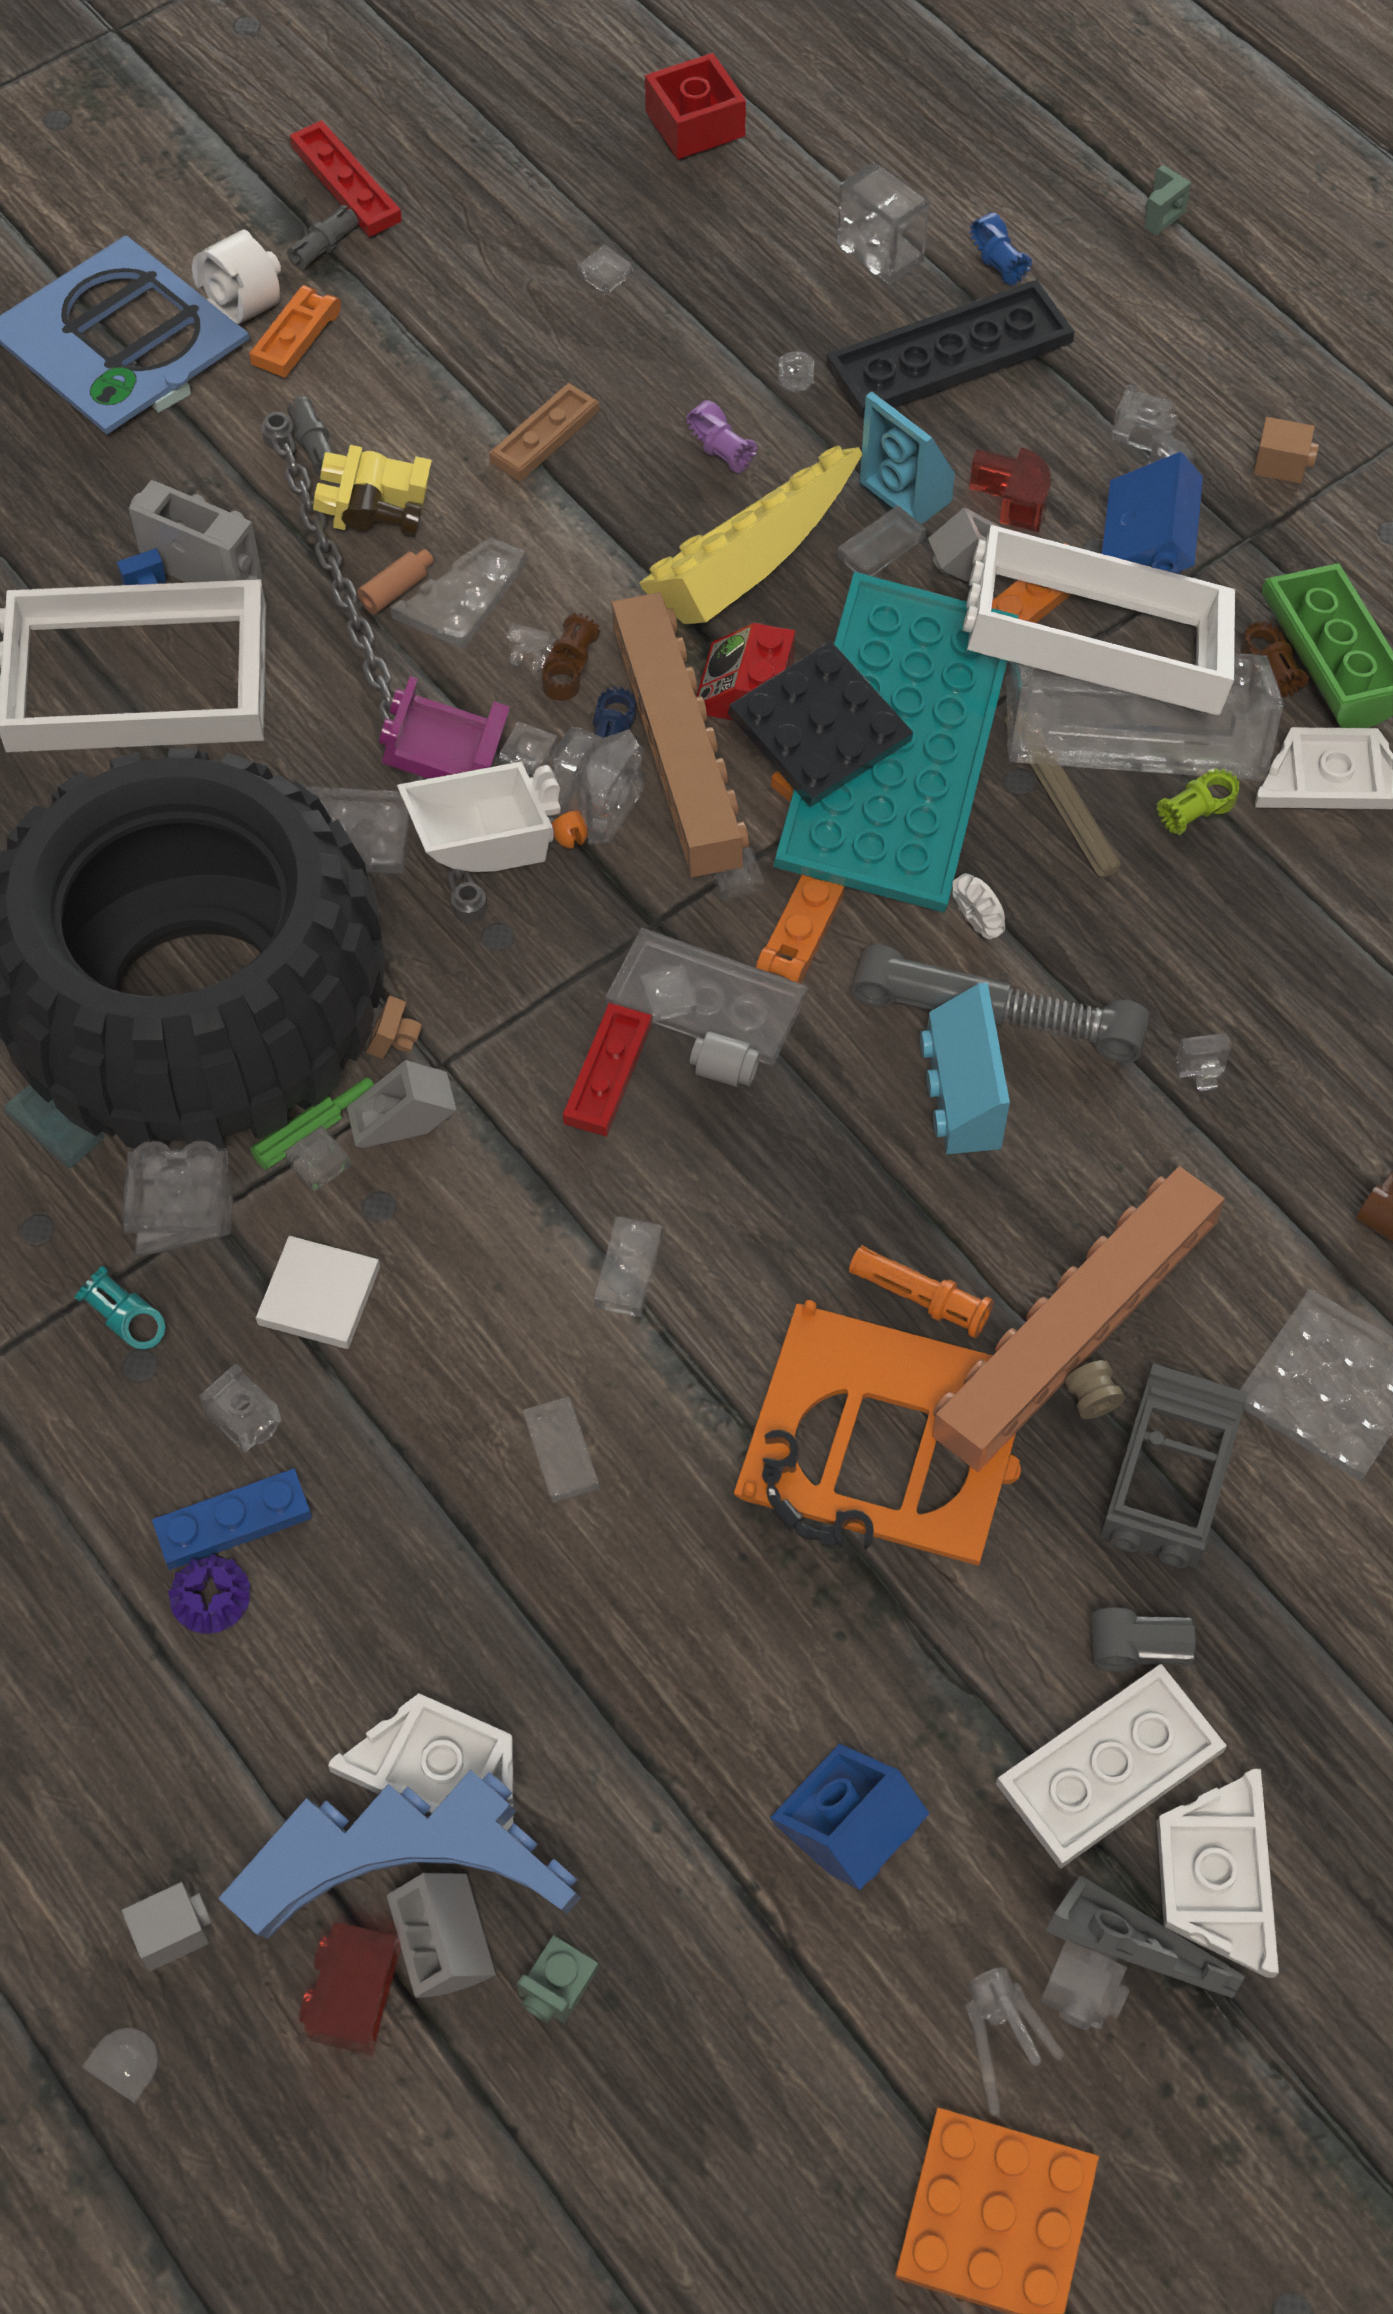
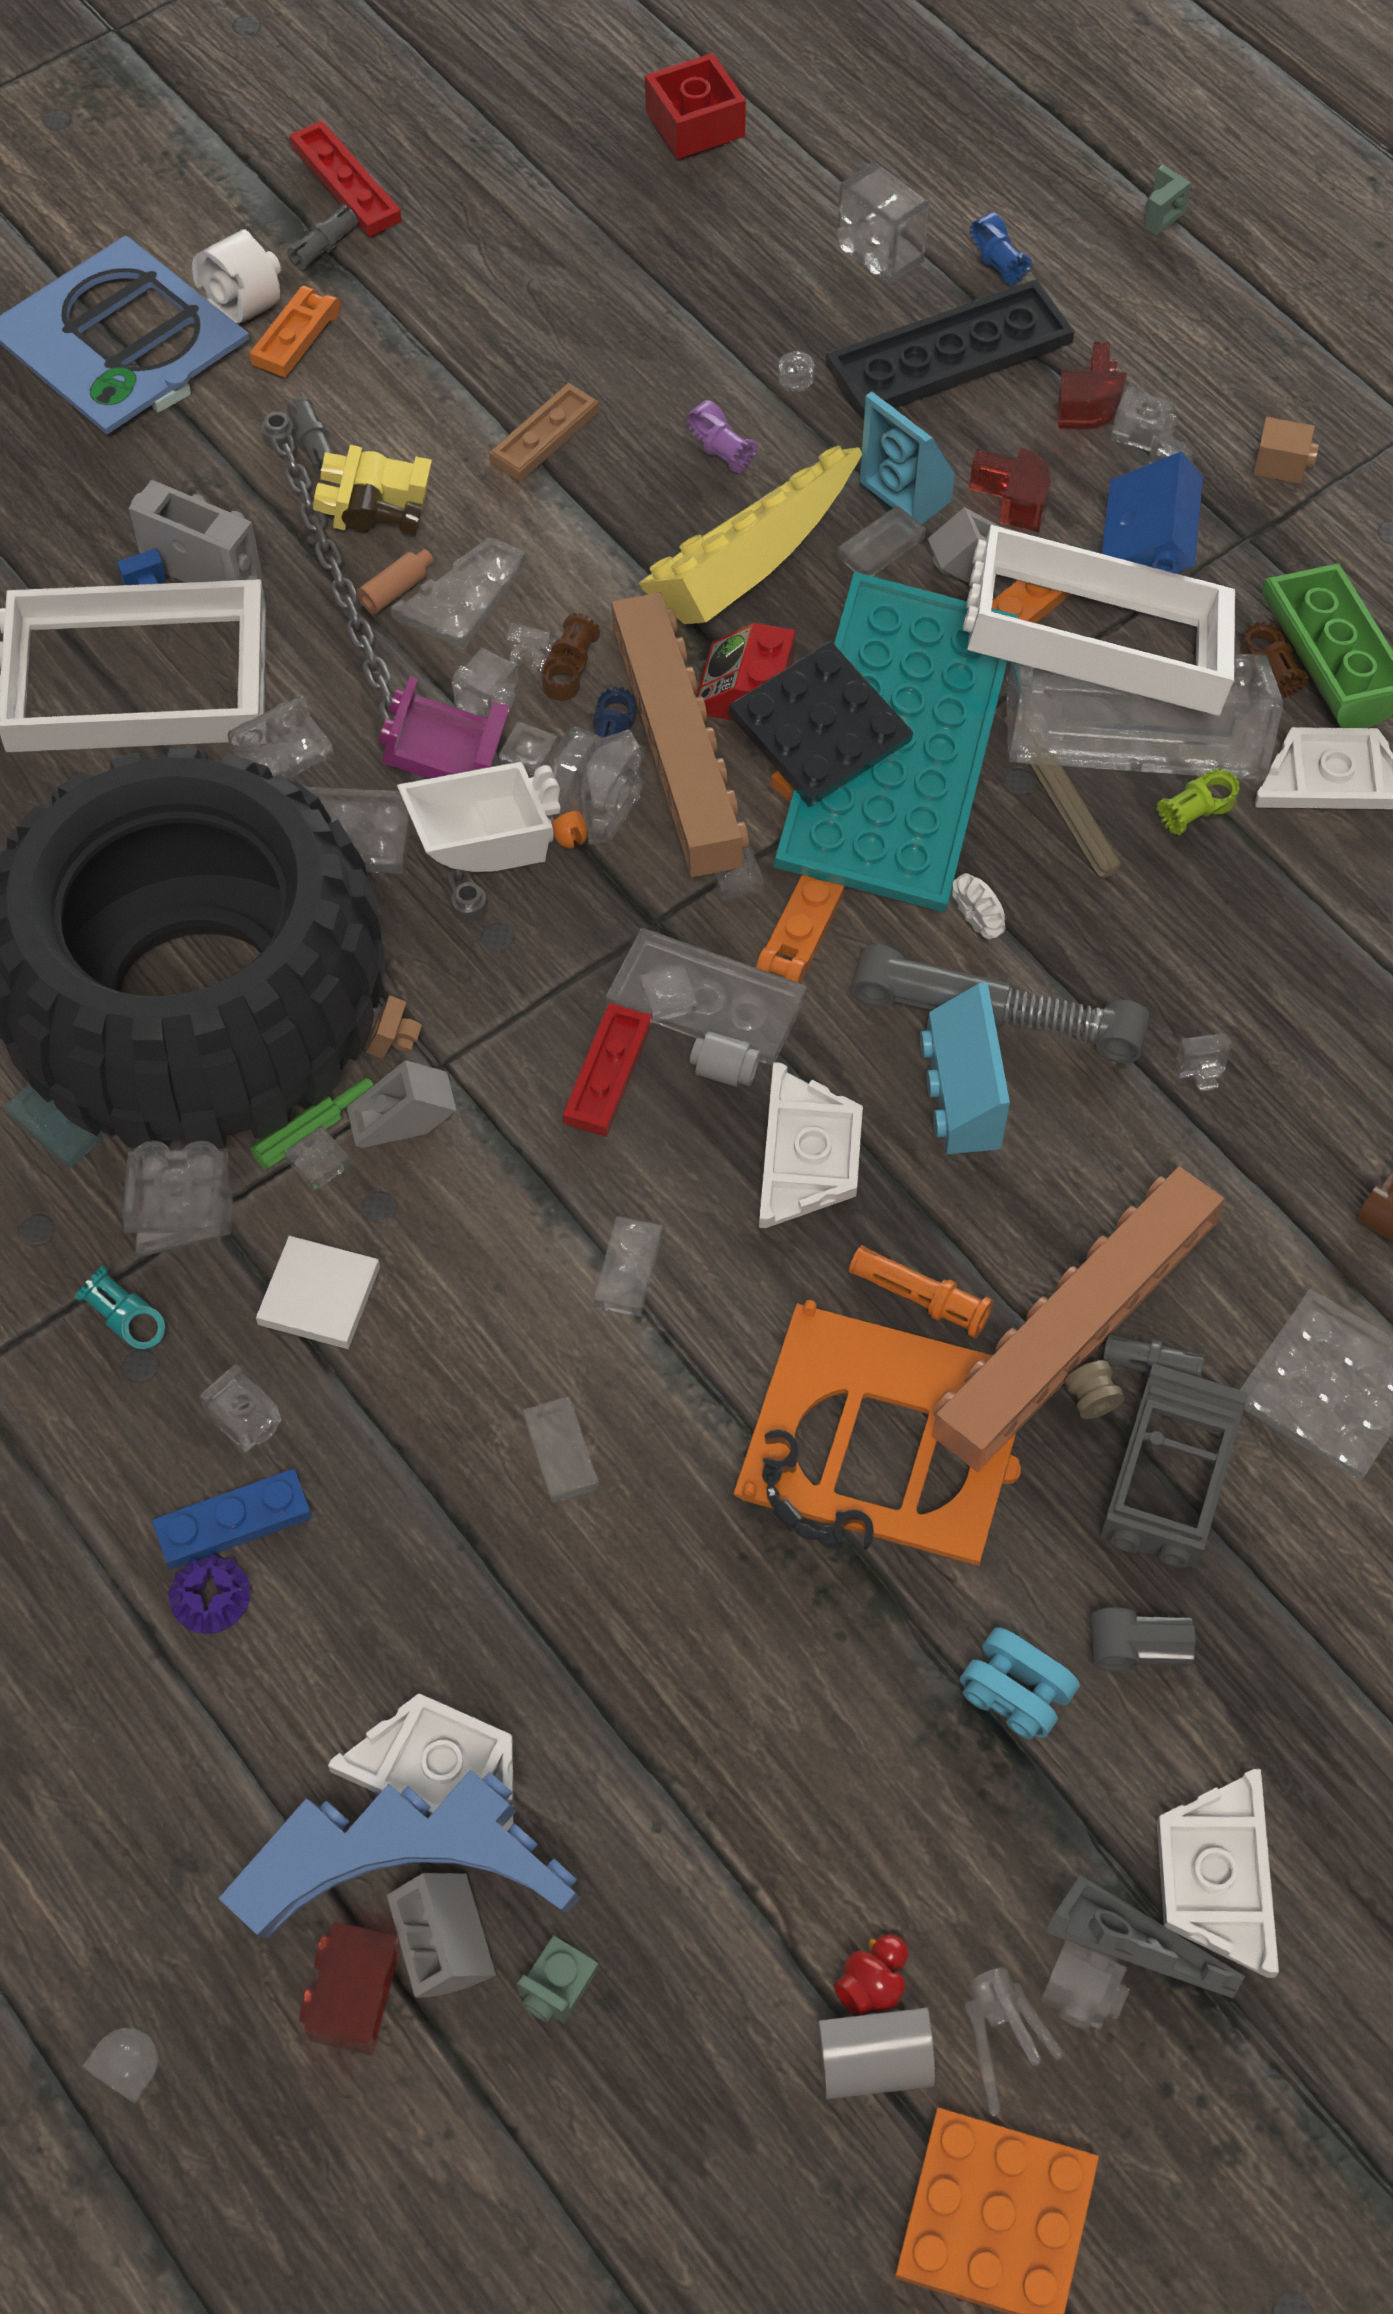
light grey brick [121,1882,212,1972] -> none
clear tile [577,245,633,294] -> none
blue slope [770,1744,930,1890] -> none
white plate [996,1664,1227,1869] -> none
none -> clear bracket [227,695,334,779]
none -> clear brick [452,647,519,718]
none -> white wing [759,1062,863,1228]
none -> light grey brick [817,2008,935,2099]
none -> red animal [834,1935,909,2016]
none -> medium azure brick [960,1627,1080,1740]
none -> clear red brick [1058,341,1127,430]
none -> dark grey pin [1103,1333,1205,1378]

